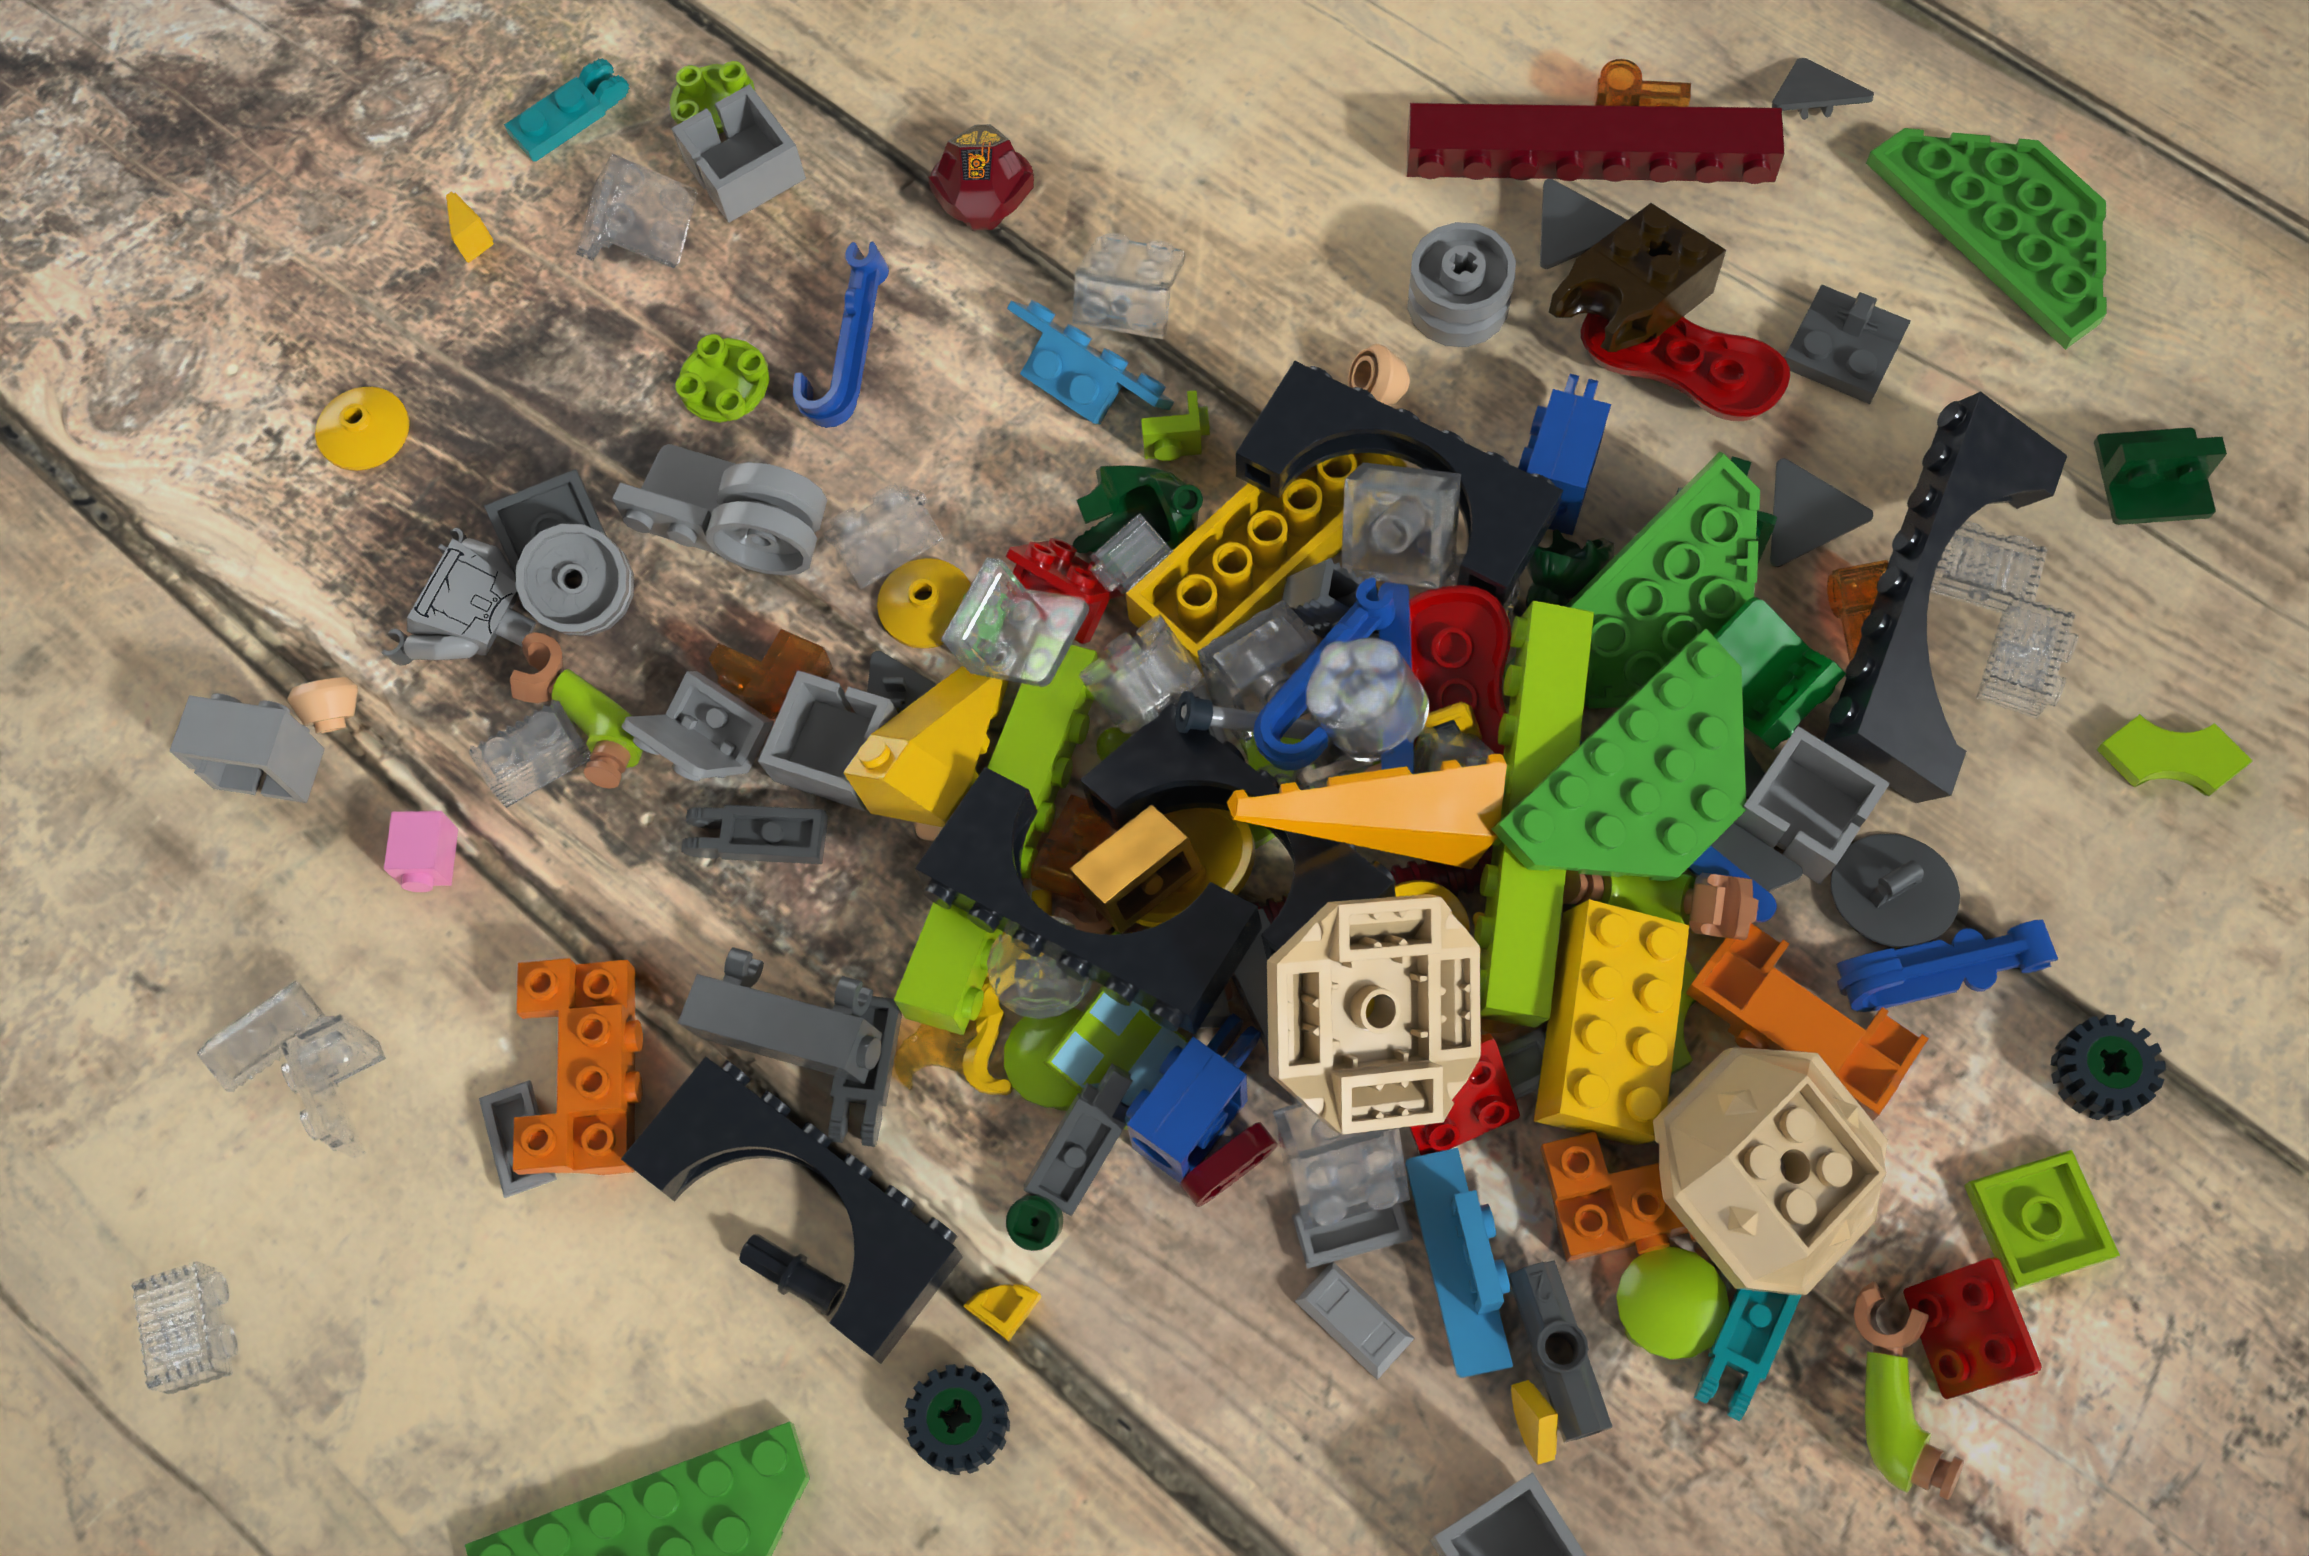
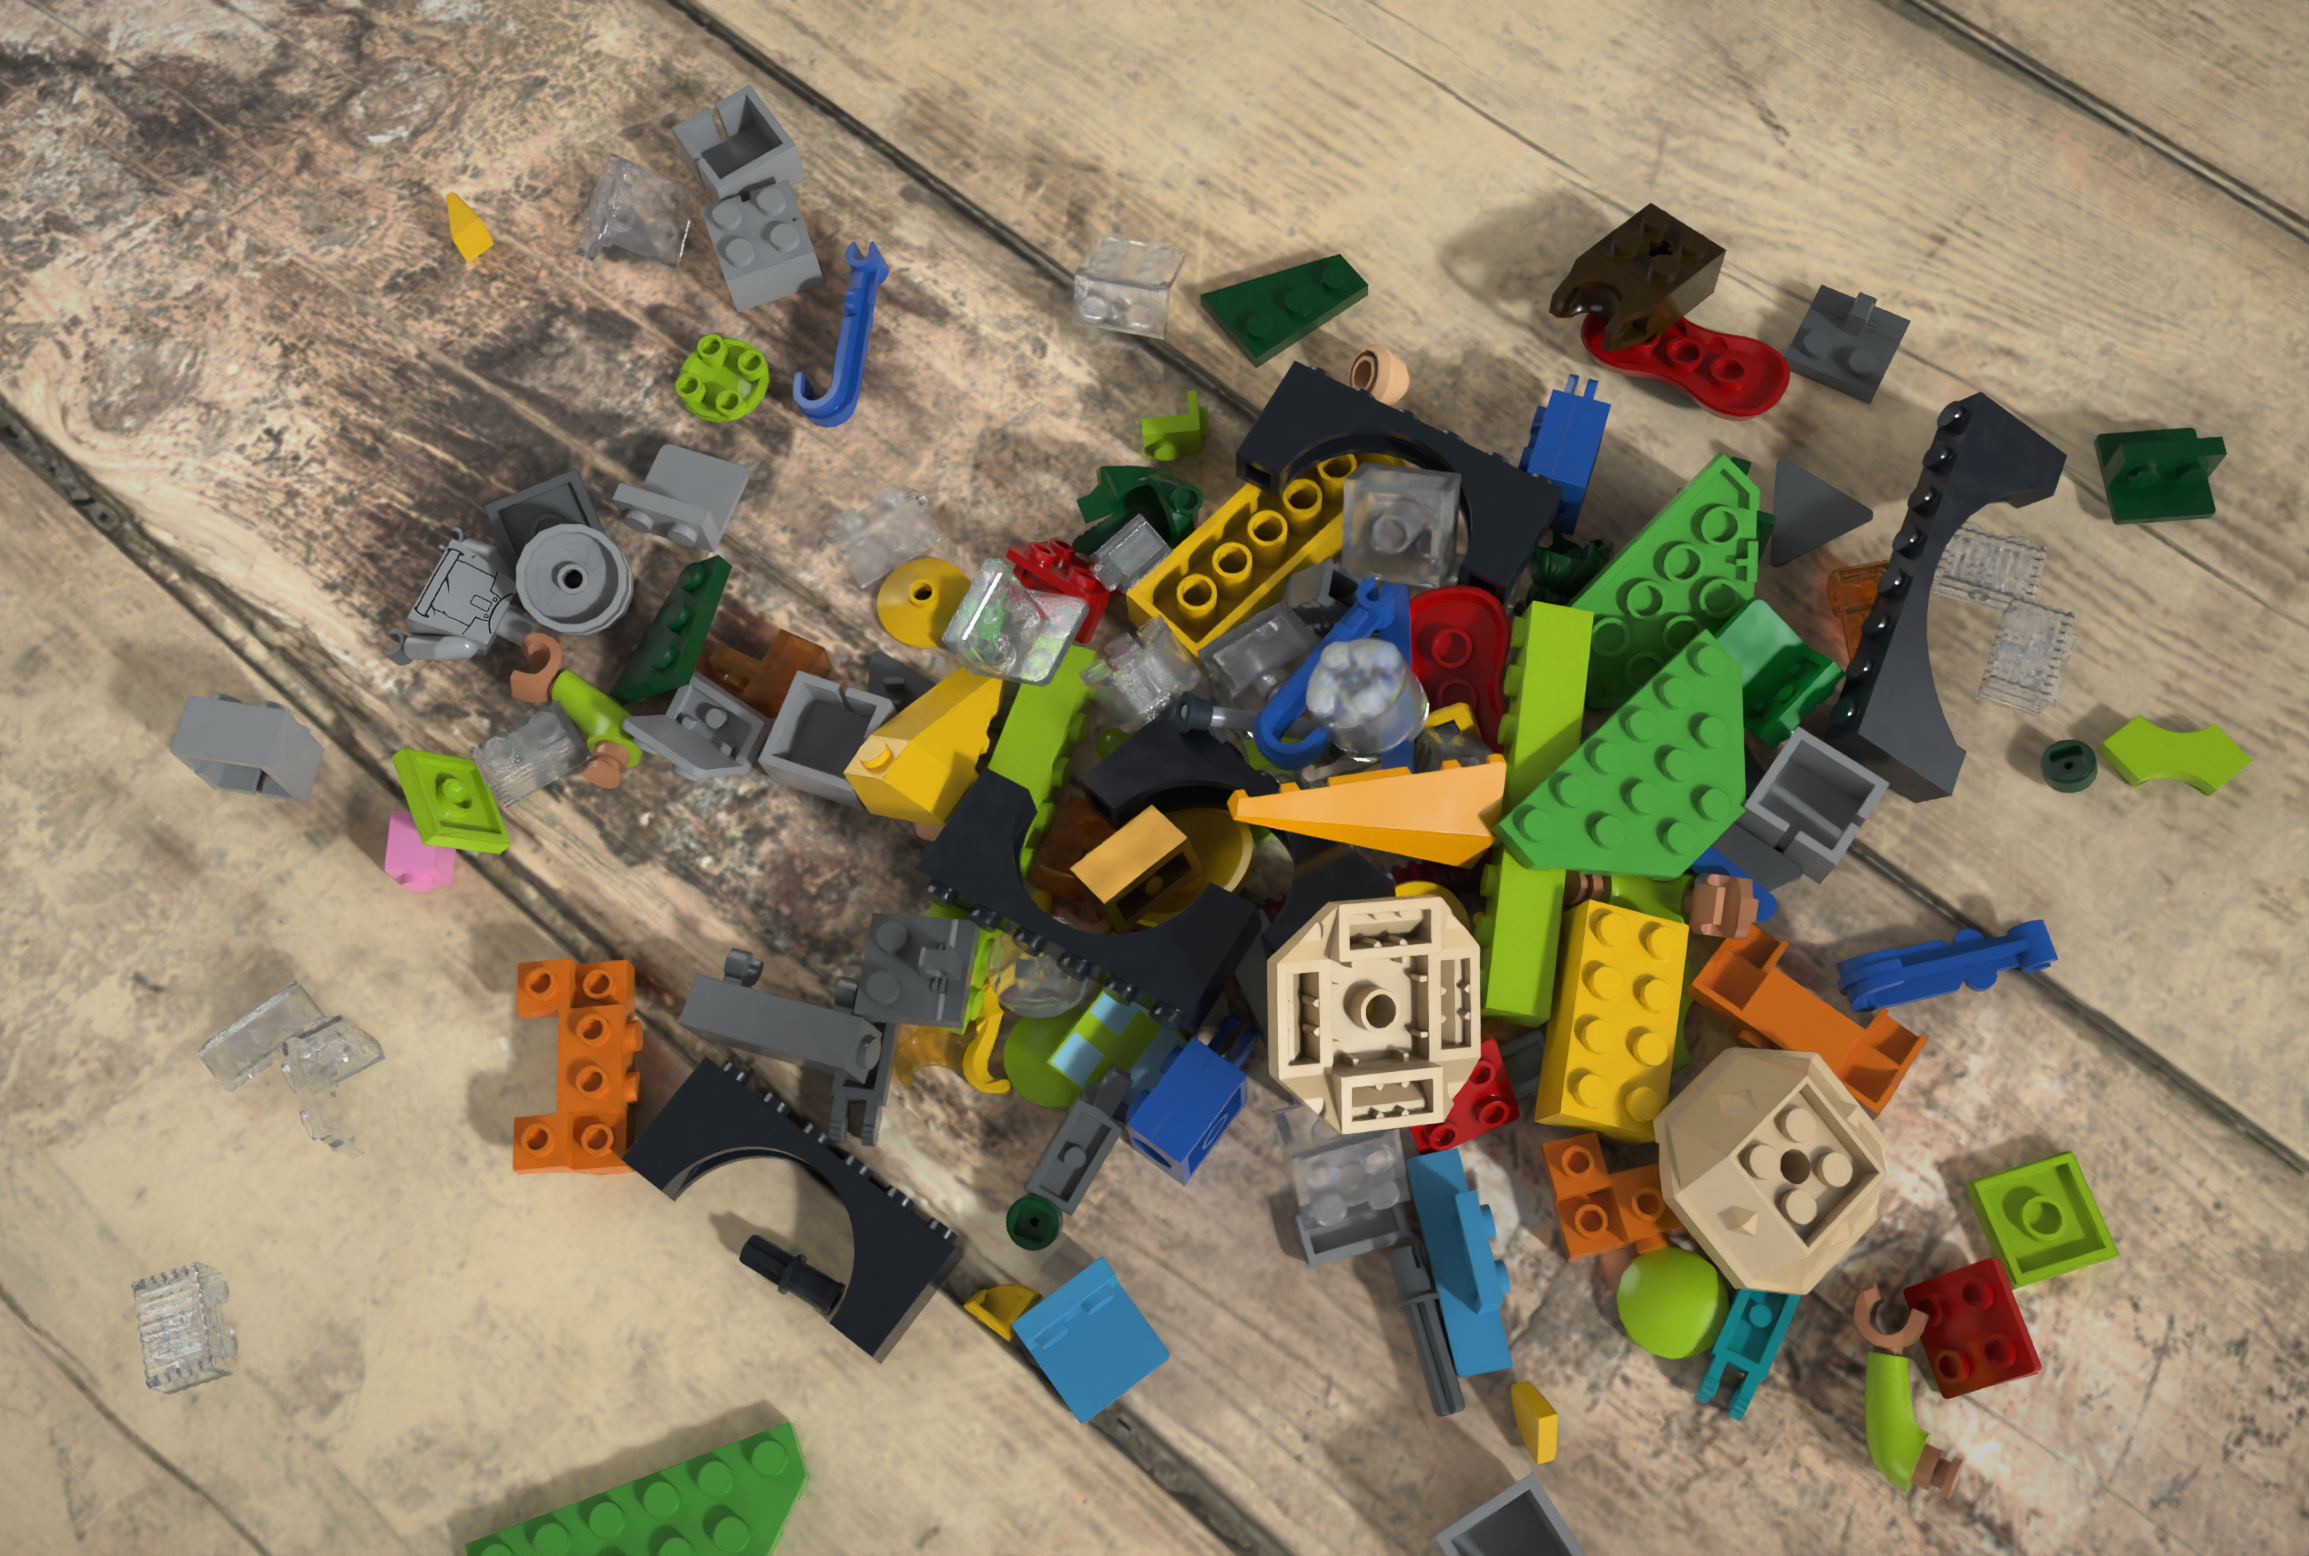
light nougat cone [287,677,358,734] -> none
yellow dish [315,387,410,471] -> none
light grey tile [479,1080,557,1198] -> none
teal hinge [504,58,630,162] -> none
lime dish [669,61,755,134] -> none
dark grey hinge [681,805,828,864] -> none
light grey wheel [706,462,827,576] -> none
black wheel [904,1364,1010,1475] -> none
dark red helmet [928,124,1034,231] -> none
dark azure bracket [1007,300,1174,425] -> none
dark red beam [1180,1122,1278,1207] -> none
light grey tile [1295,1262,1415,1380] -> none
dark red brick [1407,103,1785,184] -> none
light grey wheel [1407,222,1516,347] -> none
dark grey piece [1508,1260,1613,1443] -> none
dark grey piece [1540,179,1627,269] -> none
clear orange plate [1593,59,1691,107] -> none
dark grey piece [1772,58,1874,120] -> none
dark grey shield [1831,834,1960,947] -> none
bright green plate [1866,128,2107,350] -> none
black wheel [2050,1014,2166,1121] -> none
none -> lime tile [391,748,511,854]
none -> dark green wing [609,555,732,705]
none -> light grey piece [700,180,825,312]
none -> dark grey hinge [854,913,980,1029]
none -> dark azure bracket [1011,1256,1170,1424]
none -> dark green wing [1200,254,1369,368]
none -> dark grey axle [1386,1244,1466,1417]
none -> dark green tile [2041,740,2098,793]

